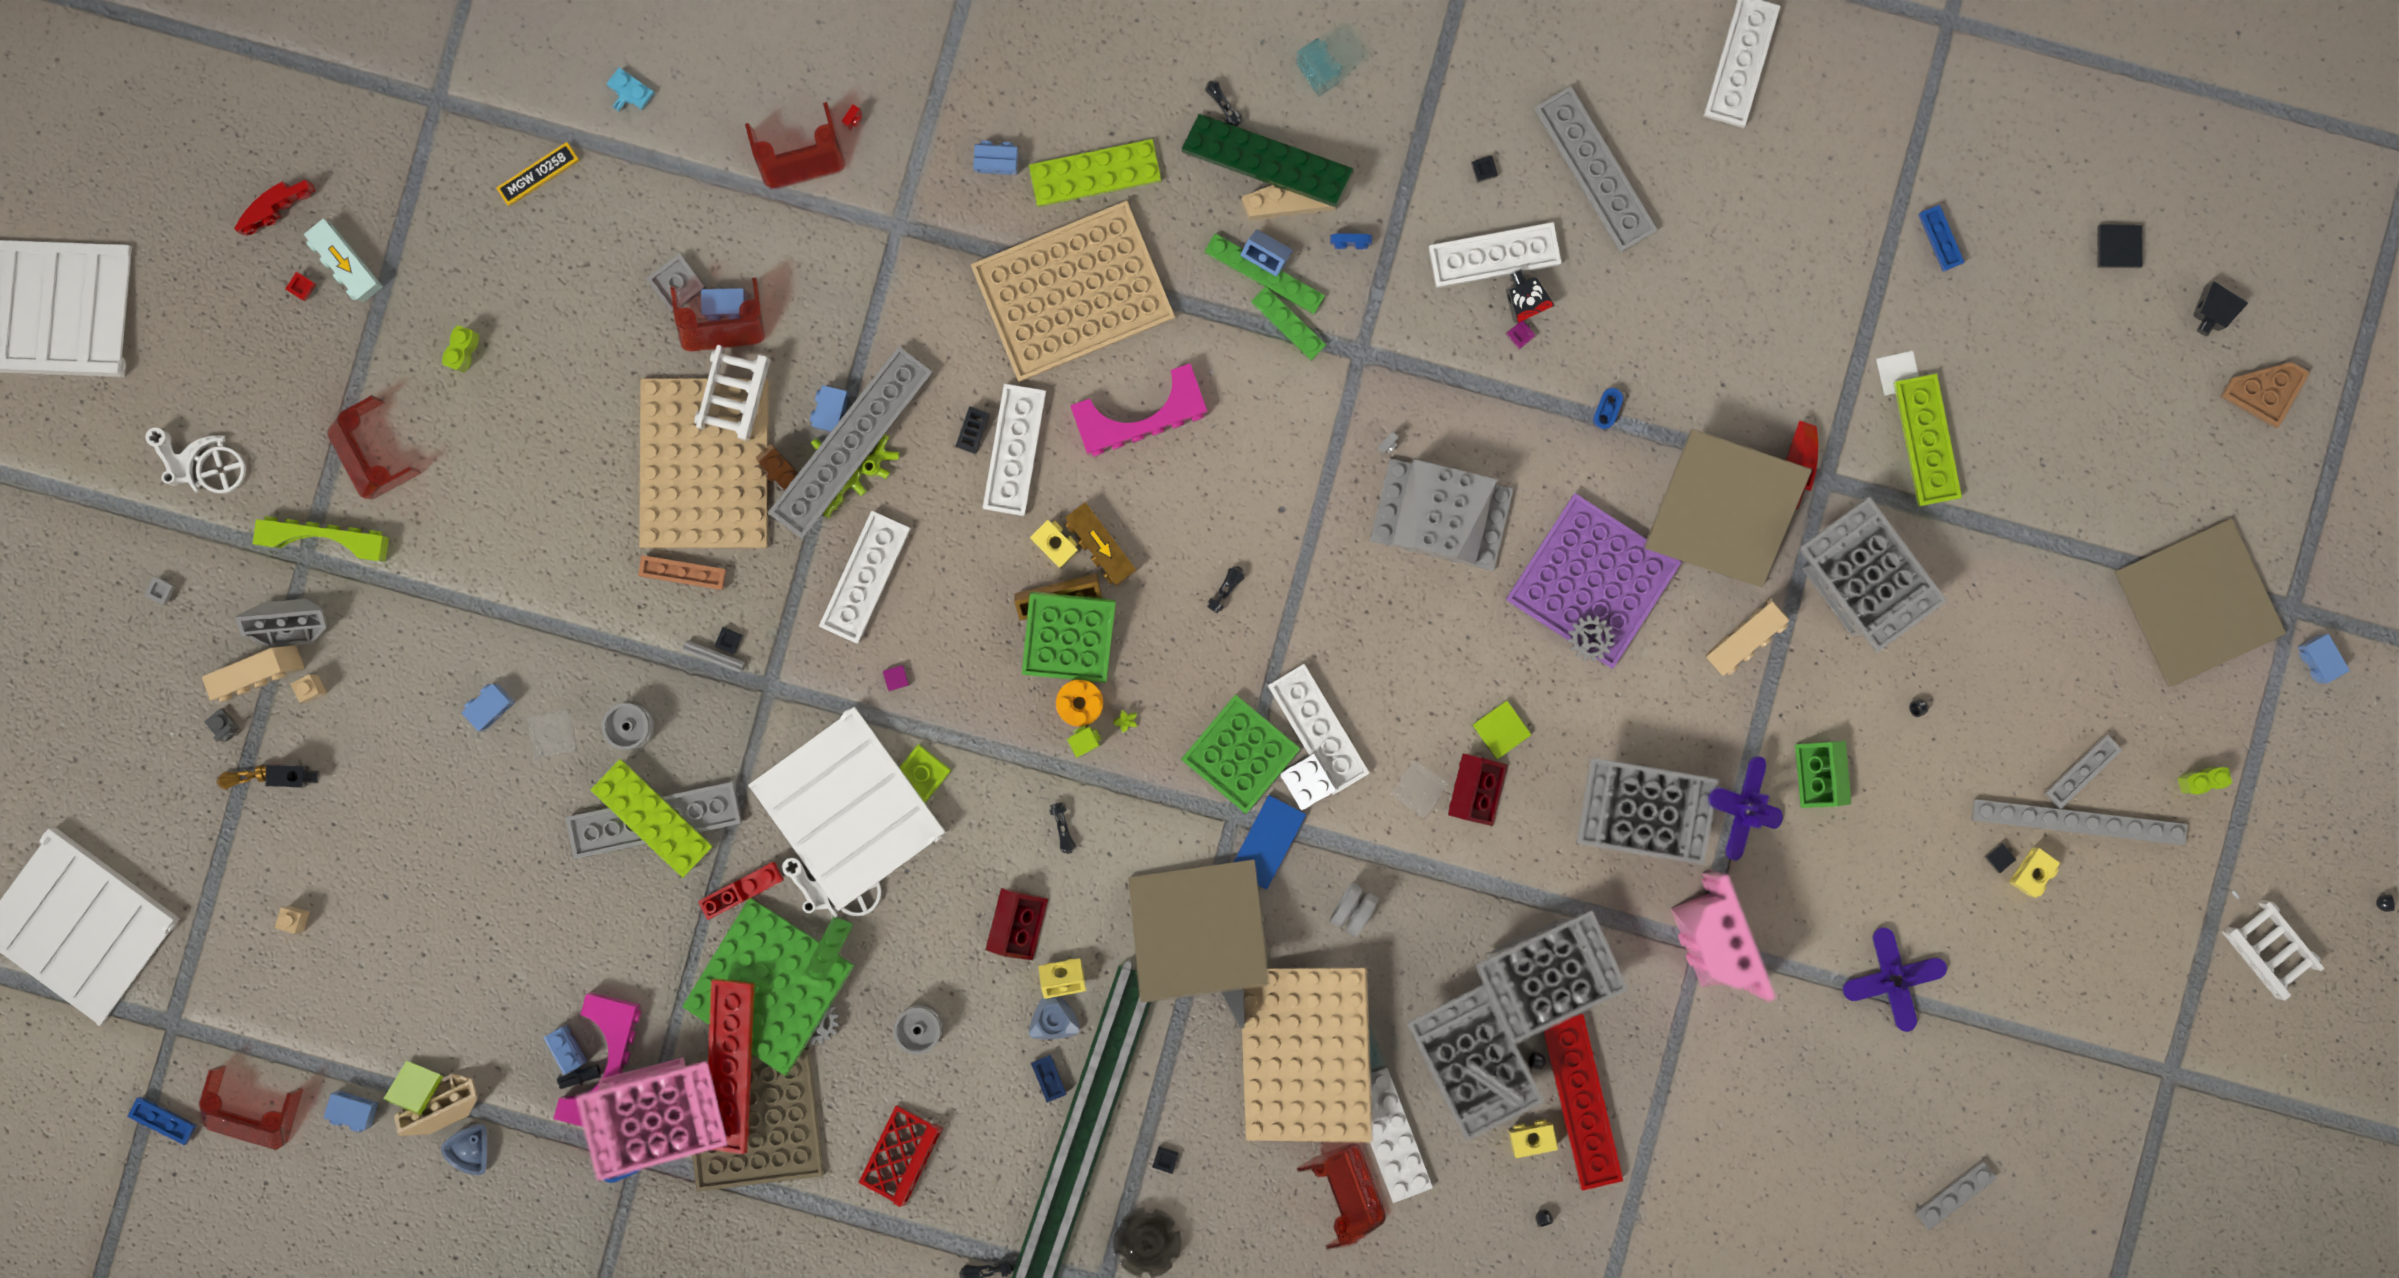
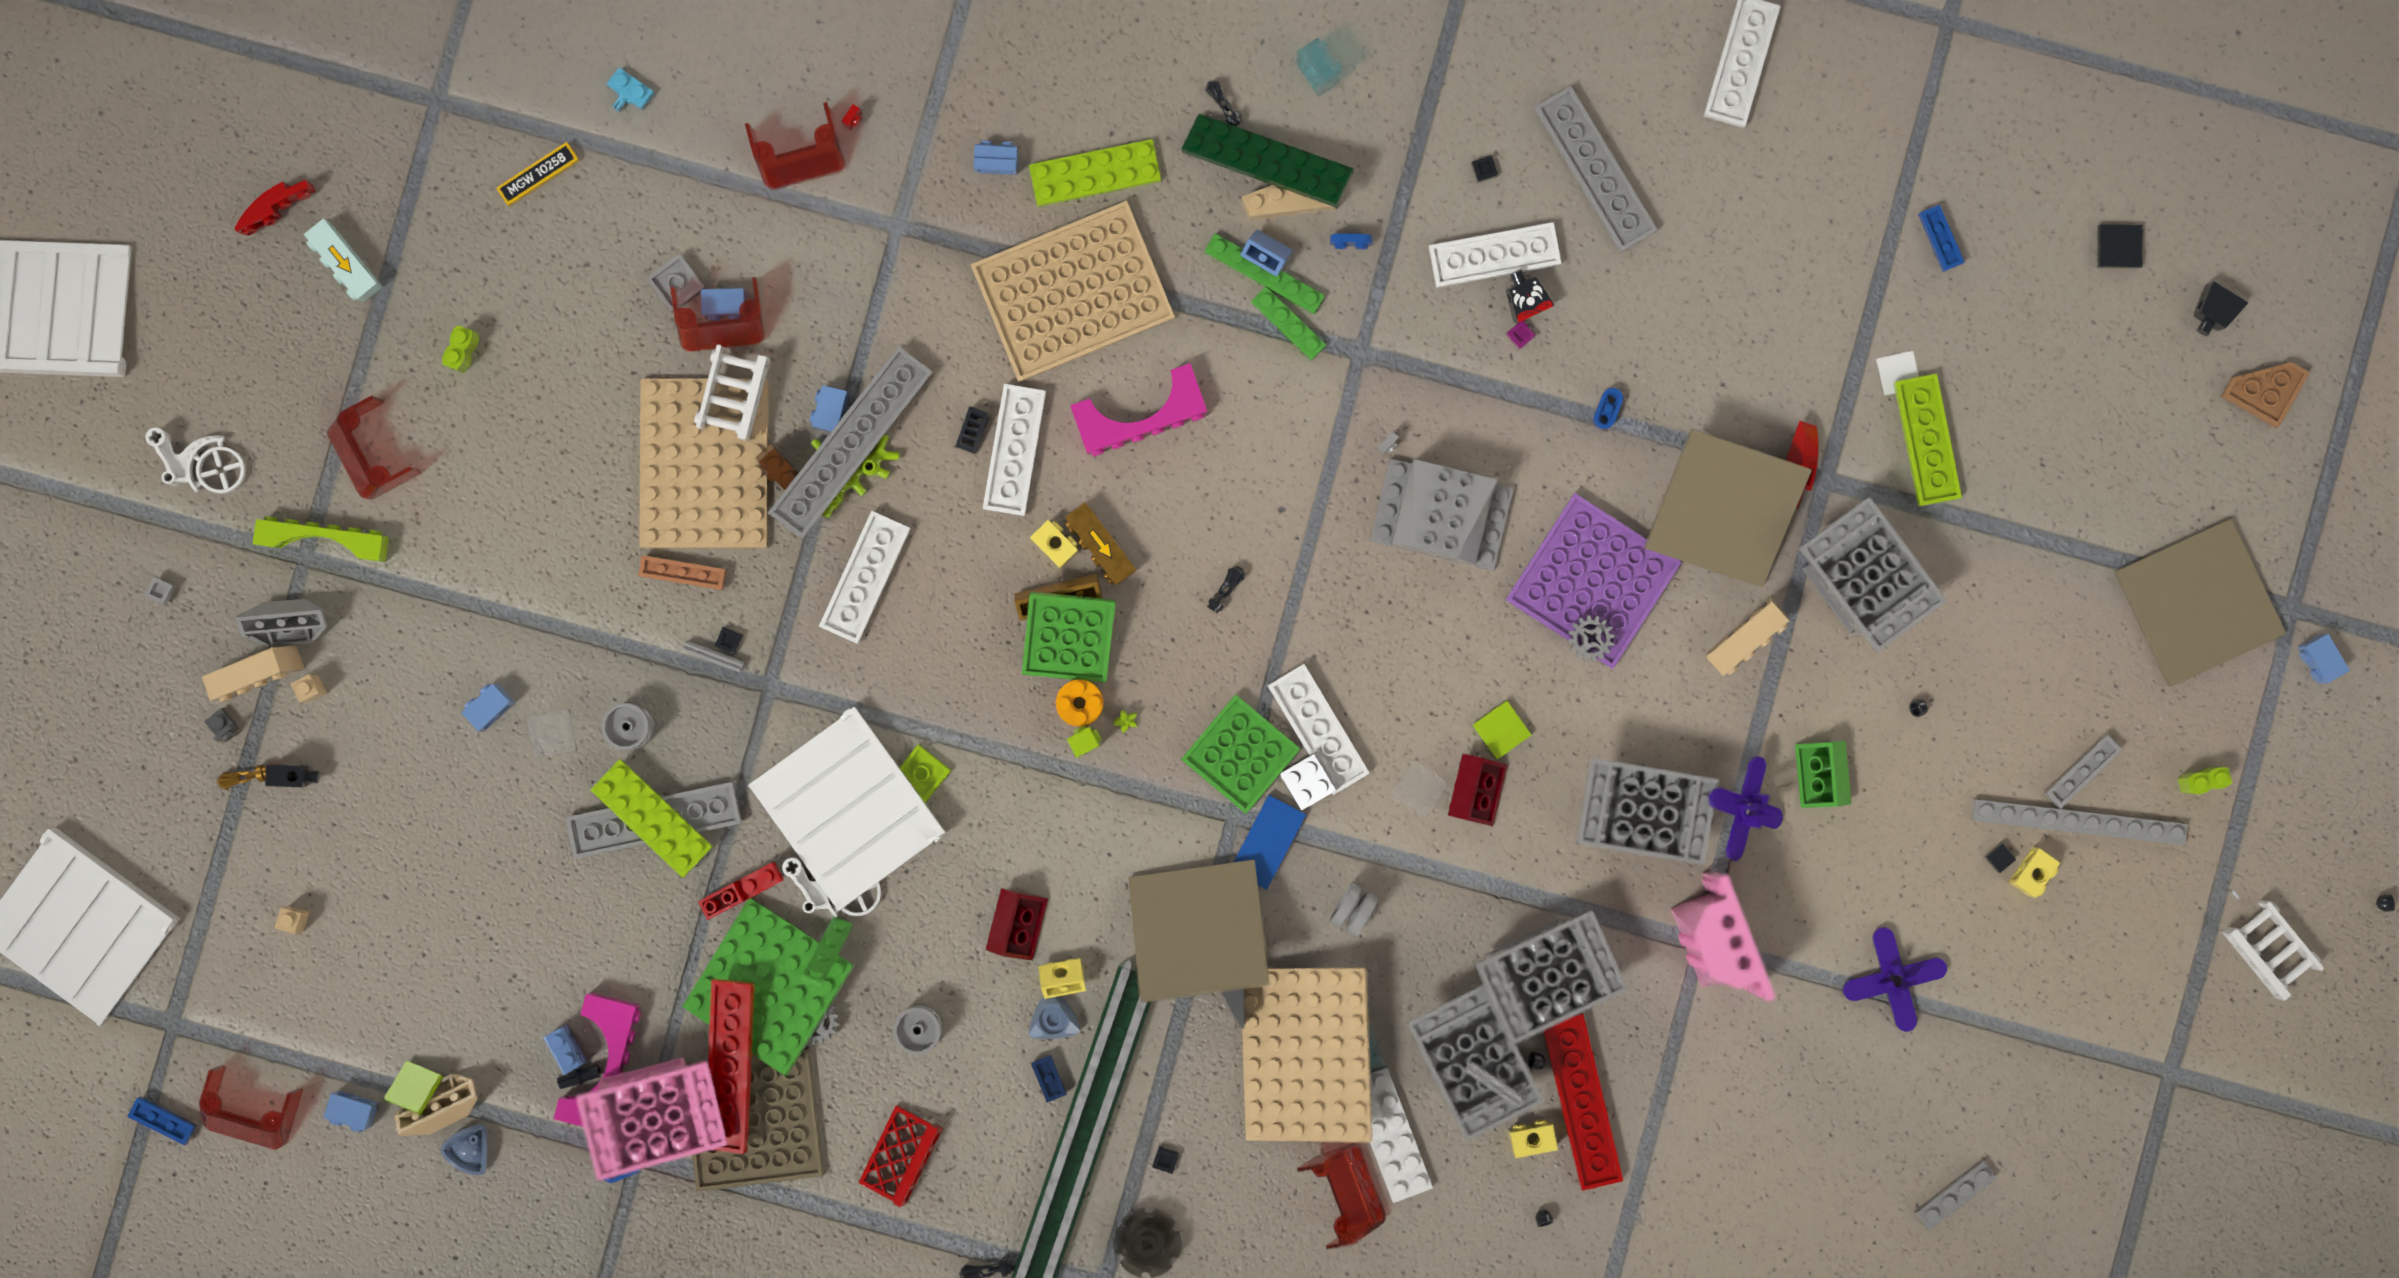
red plate [285,272,317,302] -> none
magenta tile [882,665,909,692] -> none
black piece [1049,802,1076,854] -> none

